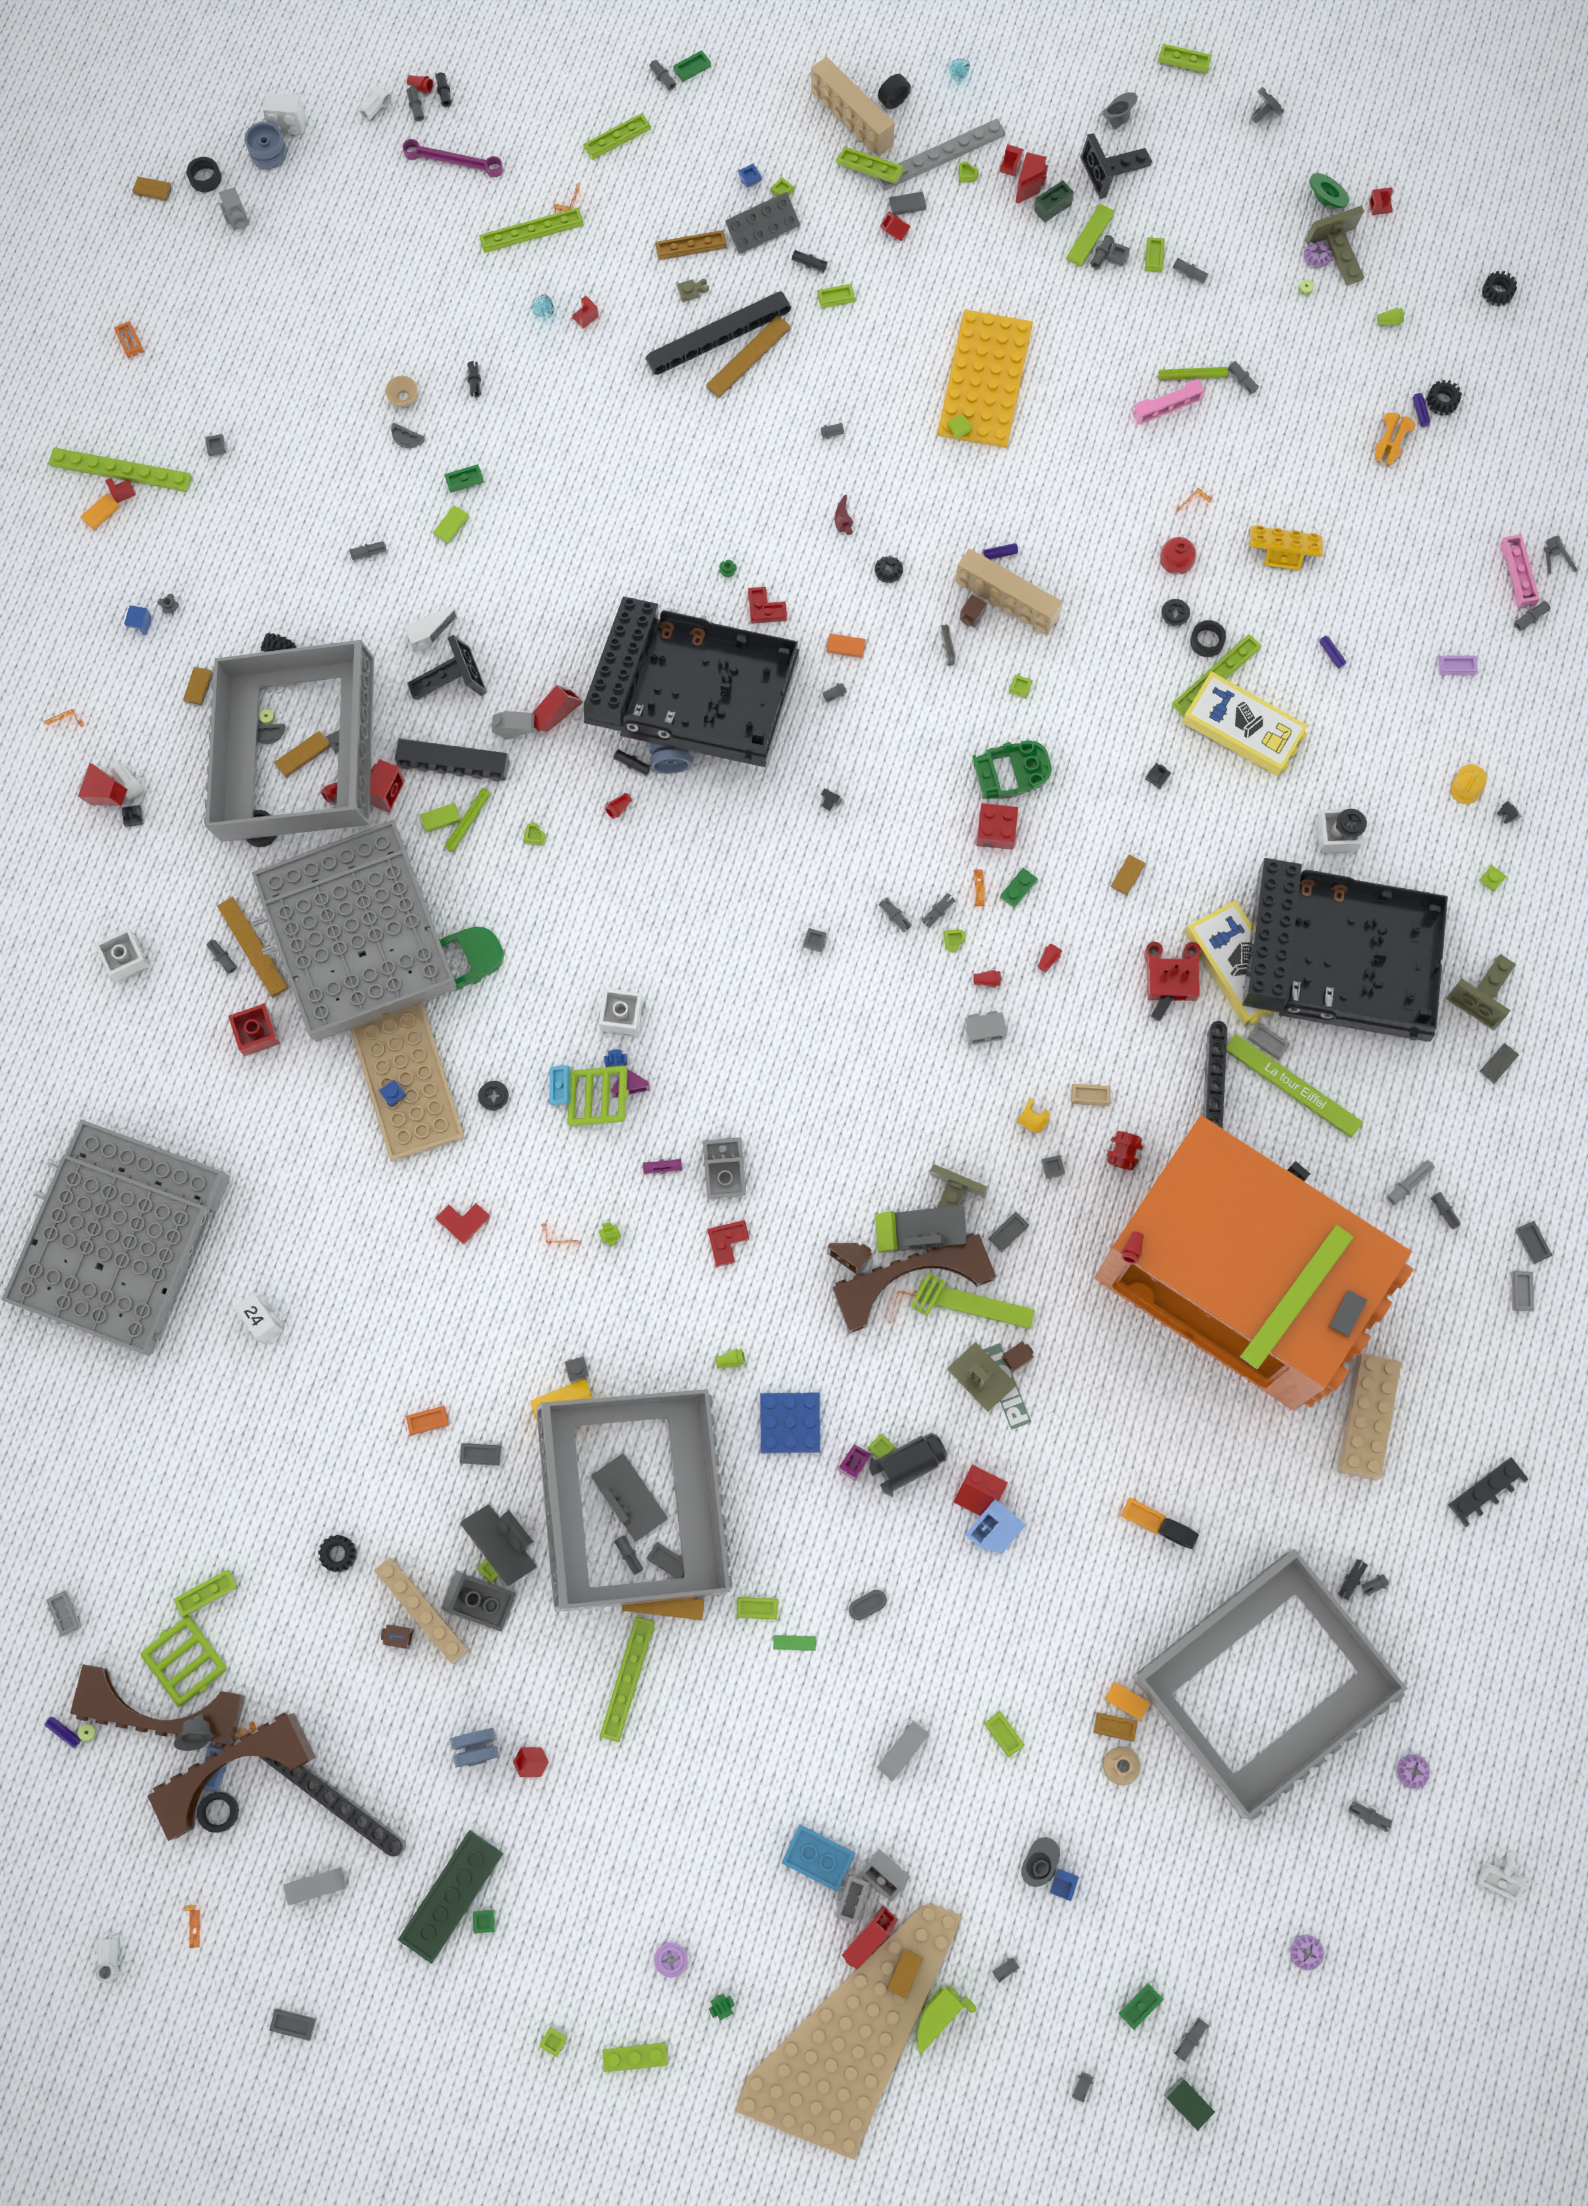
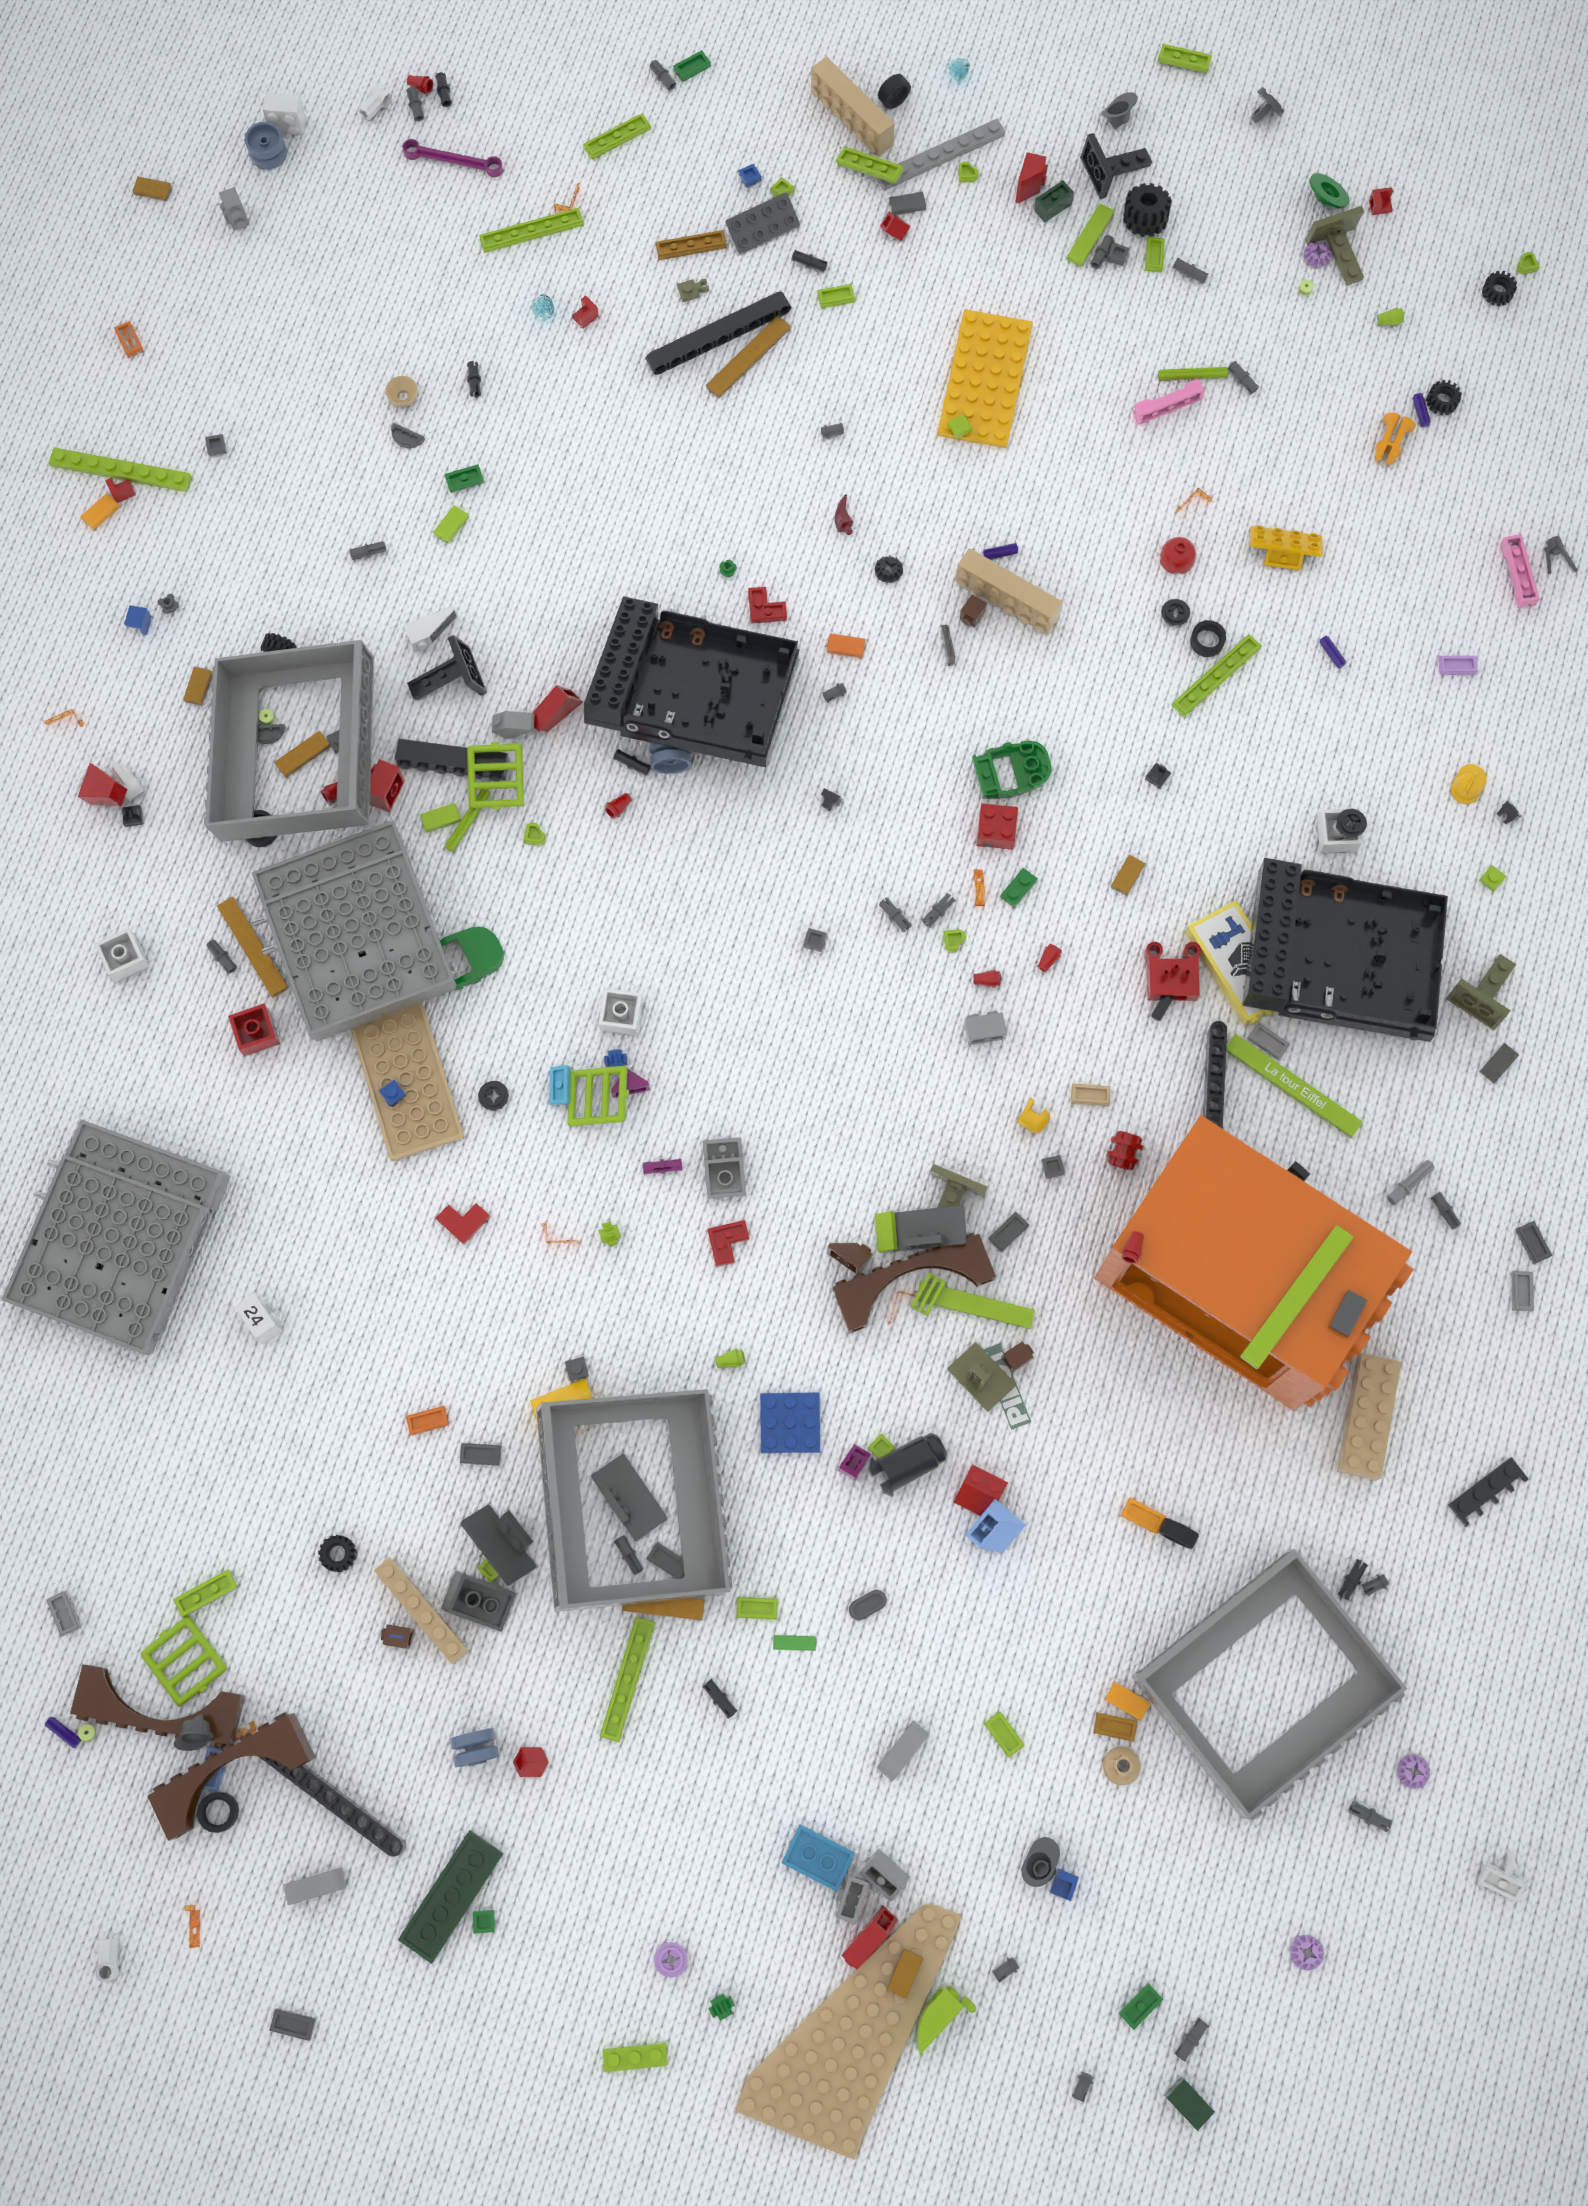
black tyre [186,157,222,192] -> none
lime plate [539,2026,568,2058] -> none
red panel [1000,144,1024,177] -> none
lime tile [1009,674,1032,698] -> none
brick [1182,671,1308,776] -> none
dark grey pin [1514,601,1551,631] -> none
none -> lime bar [467,742,524,810]
none -> black pin [702,1679,738,1719]
none -> black wheel [1123,183,1171,237]
none -> lime tile [1516,252,1540,274]

